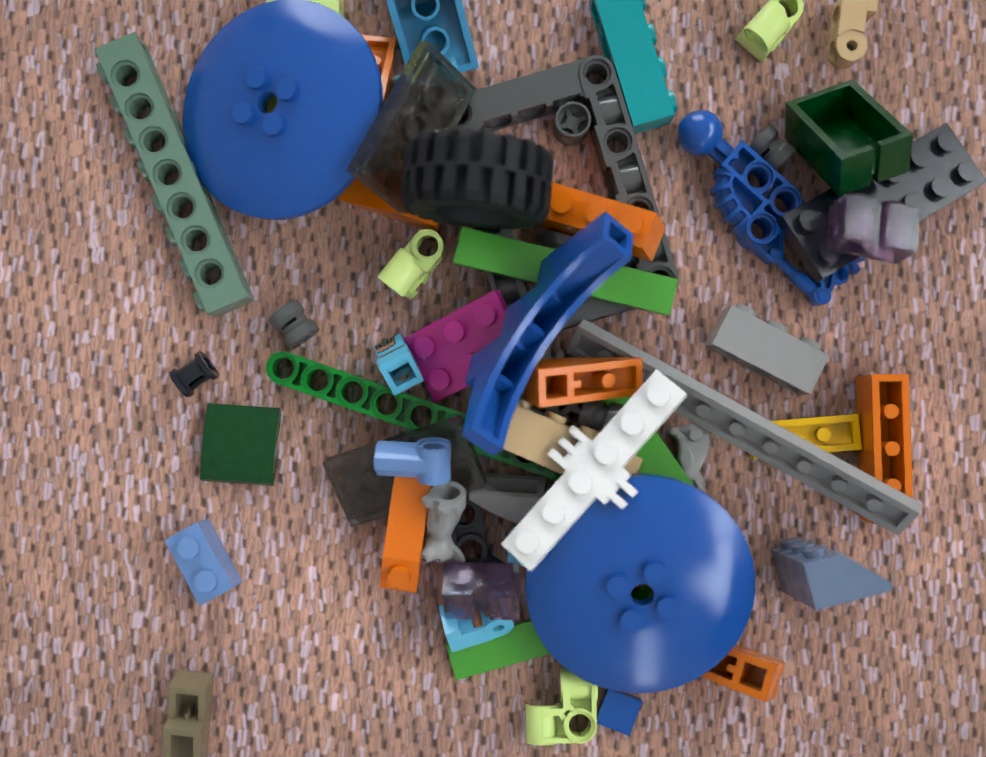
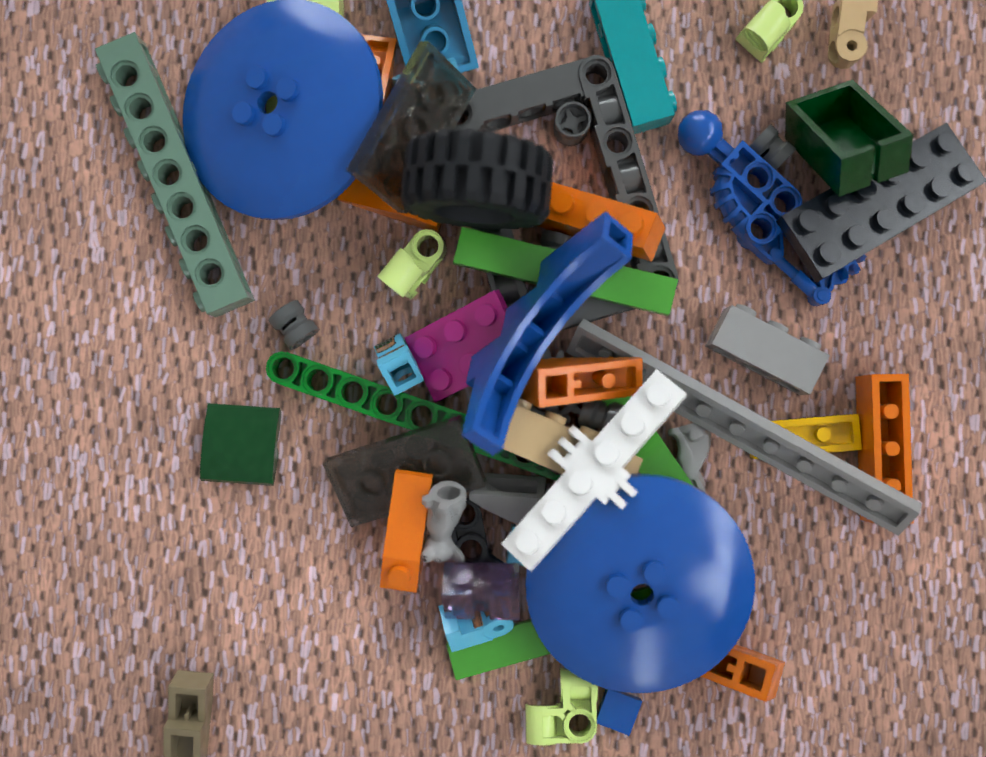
medium blue brick [164,518,243,606] -> none
black bush [169,351,219,397] -> none
medium blue piece [374,437,451,486] -> none
sand blue slope [771,537,893,610] -> none
clear purple brick [826,193,919,264] -> none

